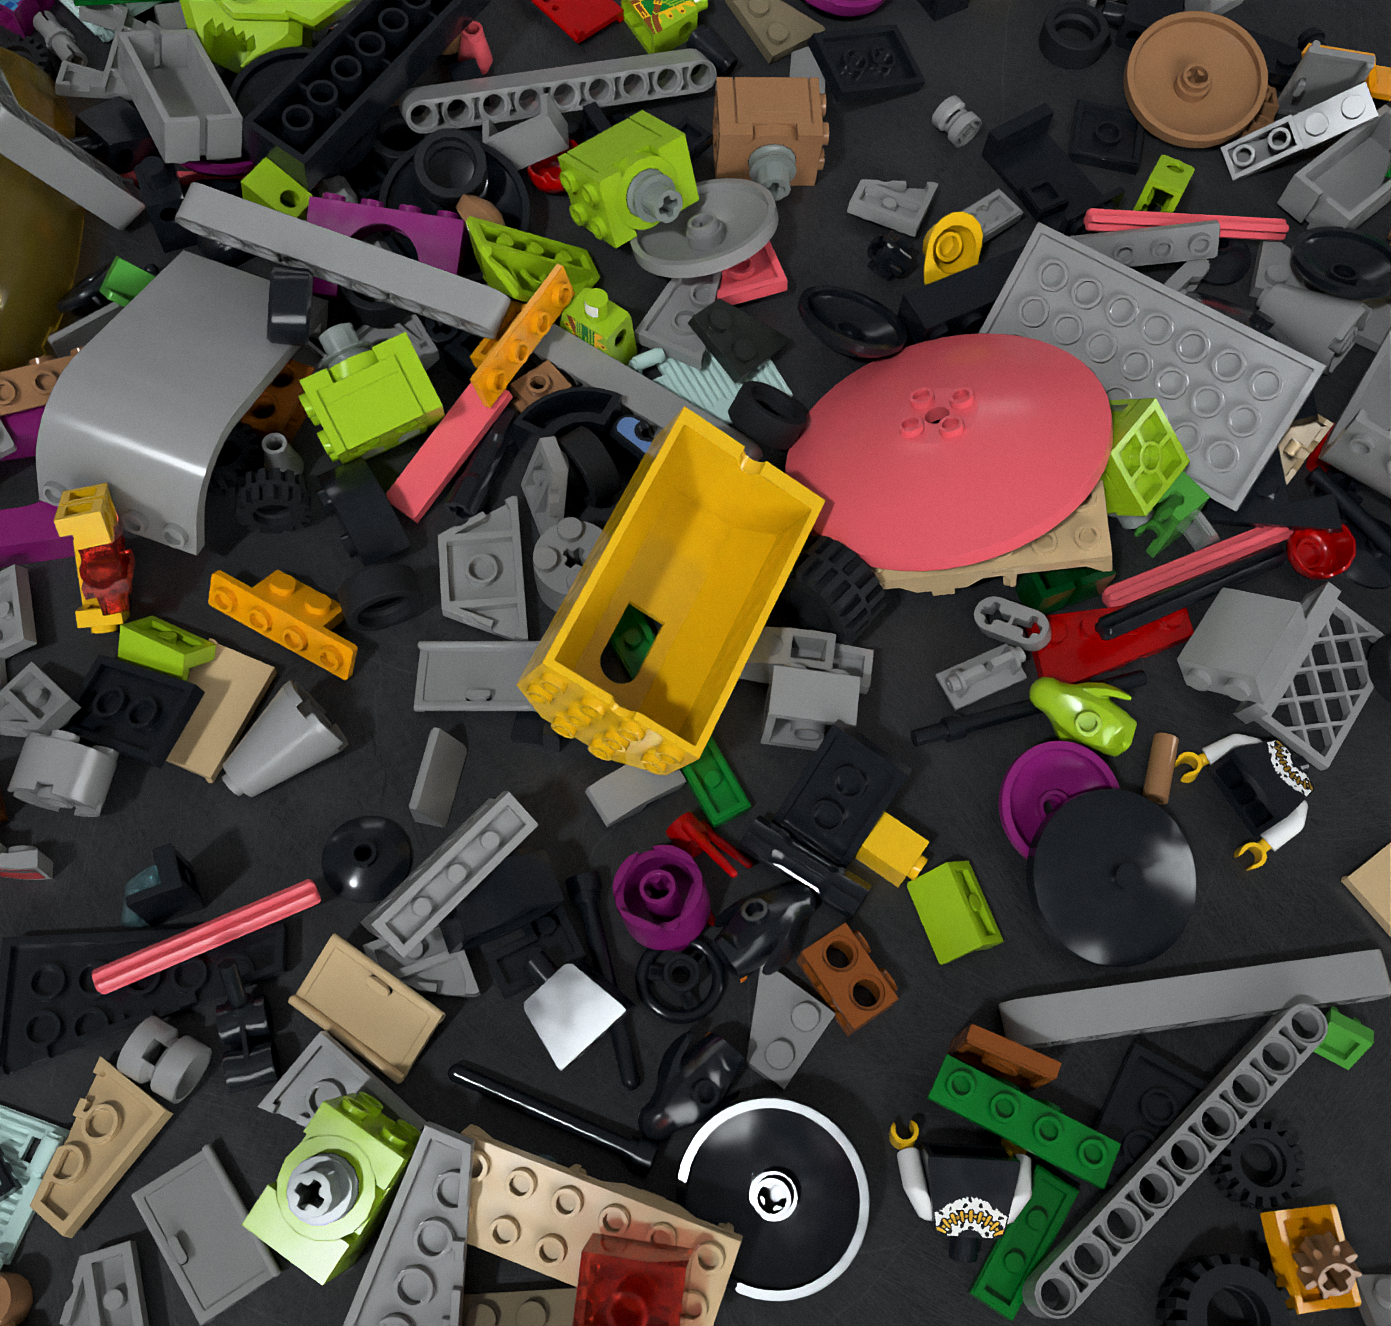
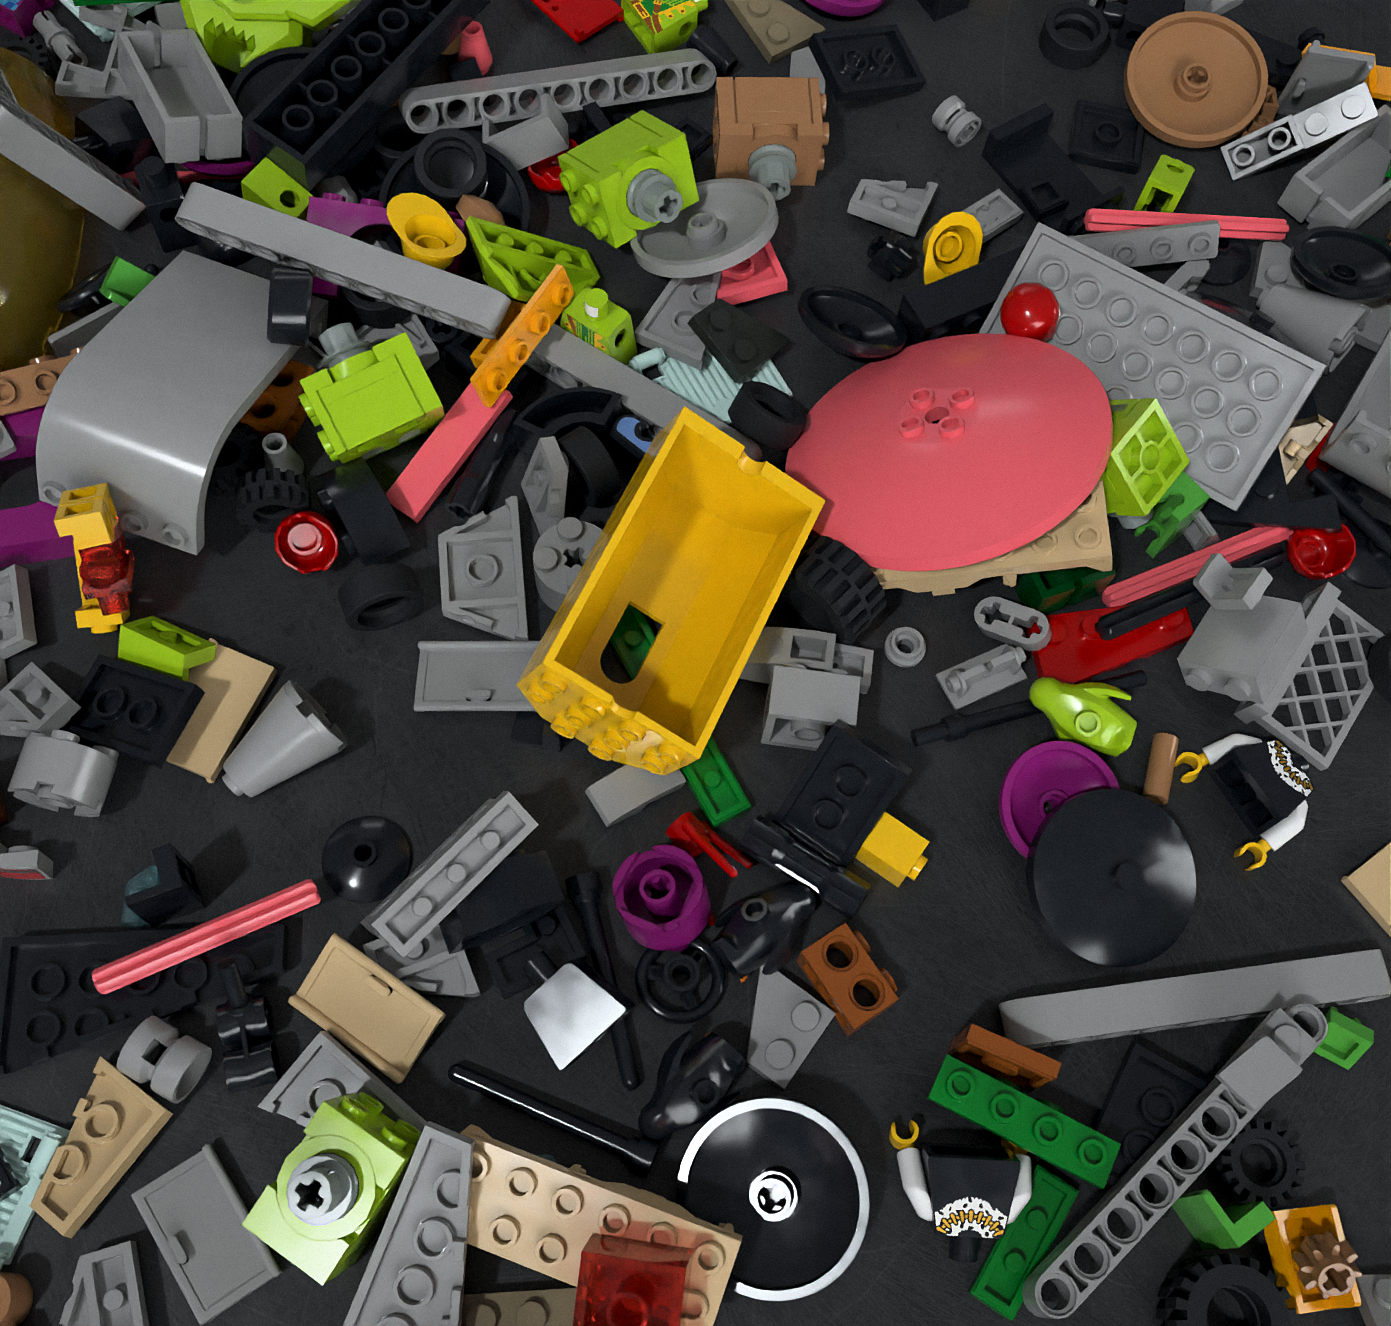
light orange bracket [208,569,358,680] -> none
light grey slope [409,727,467,827] -> none
medium nougat brick [510,360,572,414] -> none
lime panel [907,860,1004,965] -> none
none -> red hair [274,511,339,574]
none -> yellow piece [386,193,466,271]
none -> light grey plate [884,627,926,668]
none -> red hair [1000,282,1061,342]
none -> bright green panel [1172,1189,1276,1251]
none -> light grey bracket [1193,553,1273,610]
none -> light grey slope [1215,1007,1317,1112]

